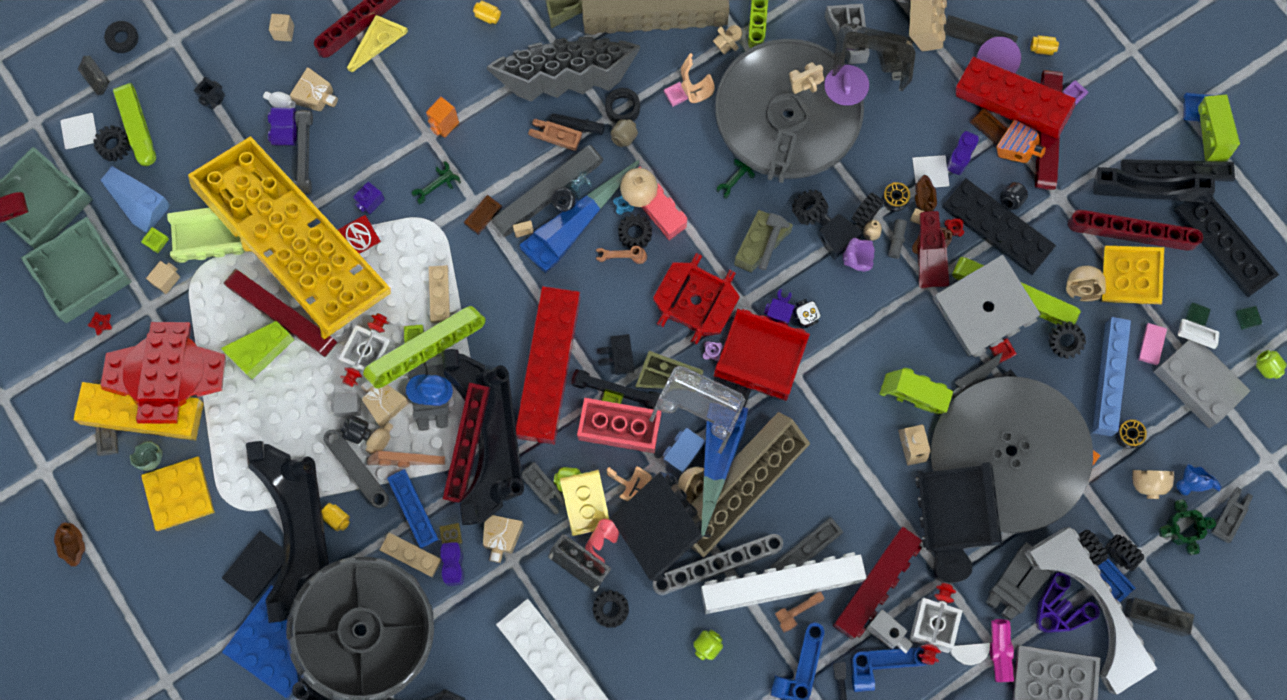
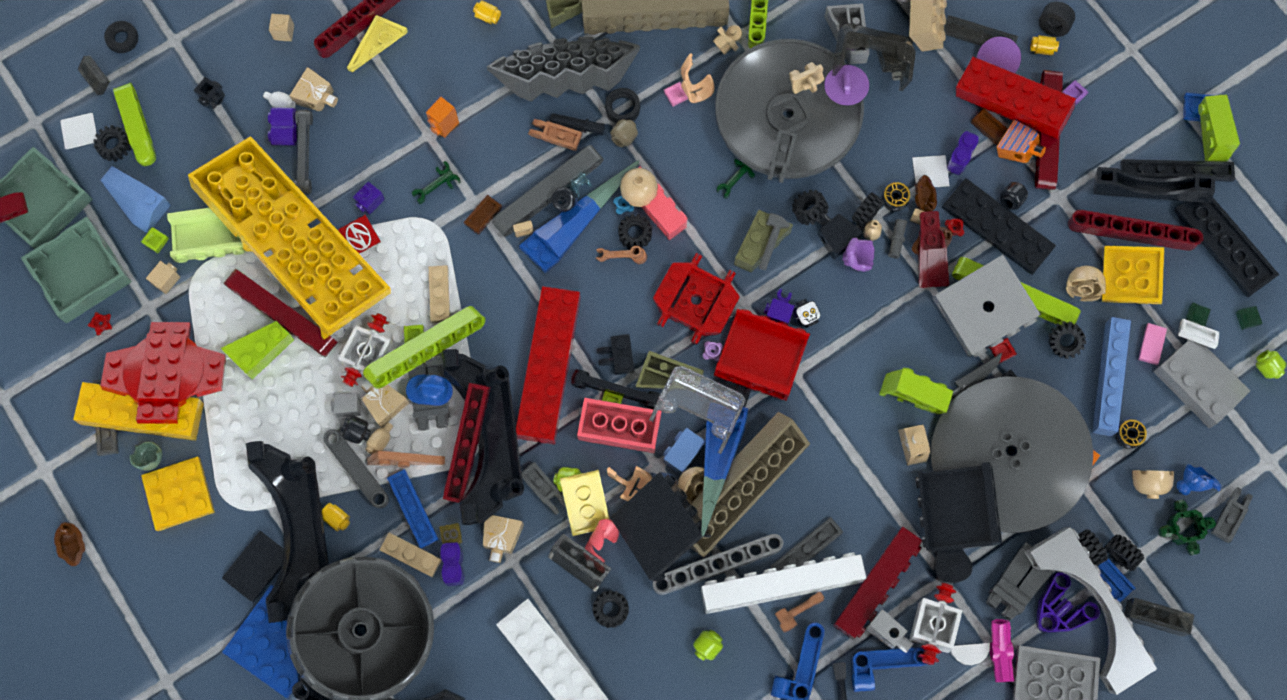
none -> black tyre [1039,1,1075,37]

